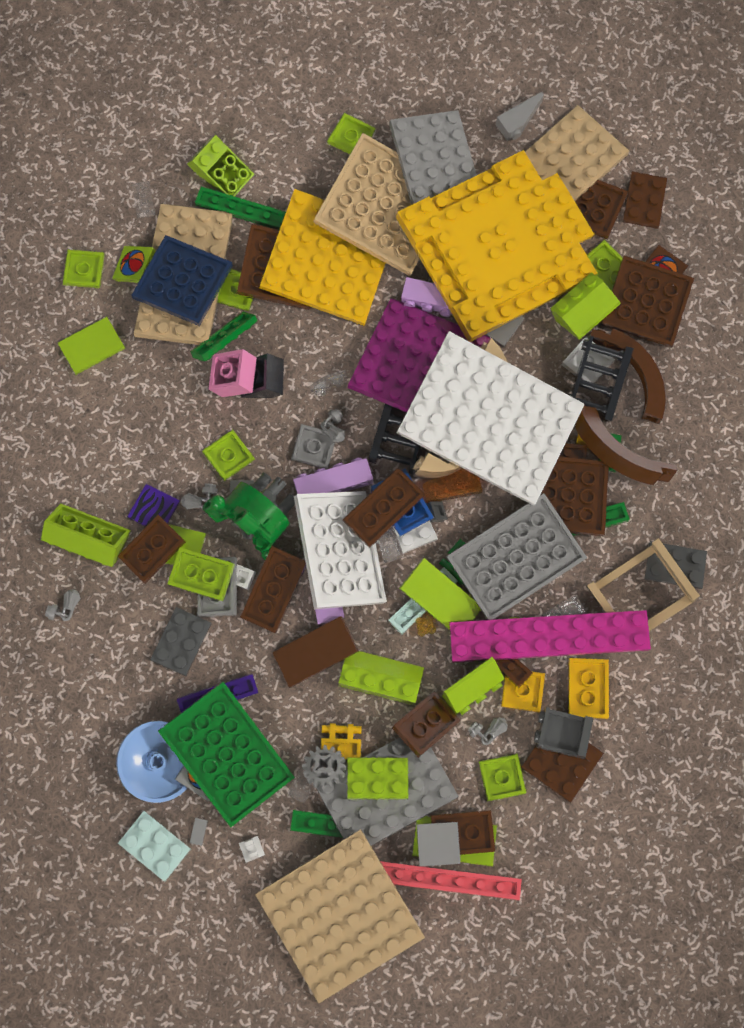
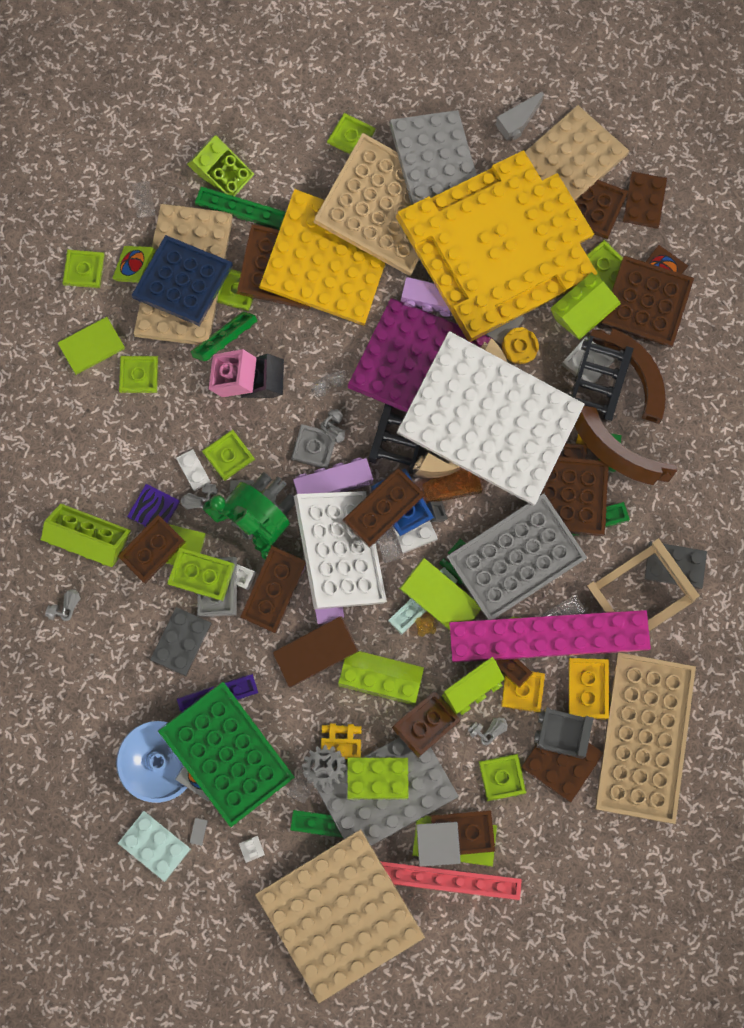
none -> lime tile [119,356,158,393]
none -> white plate [176,449,211,491]
none -> yellow tile [502,327,539,365]
none -> tan plate [595,652,696,824]

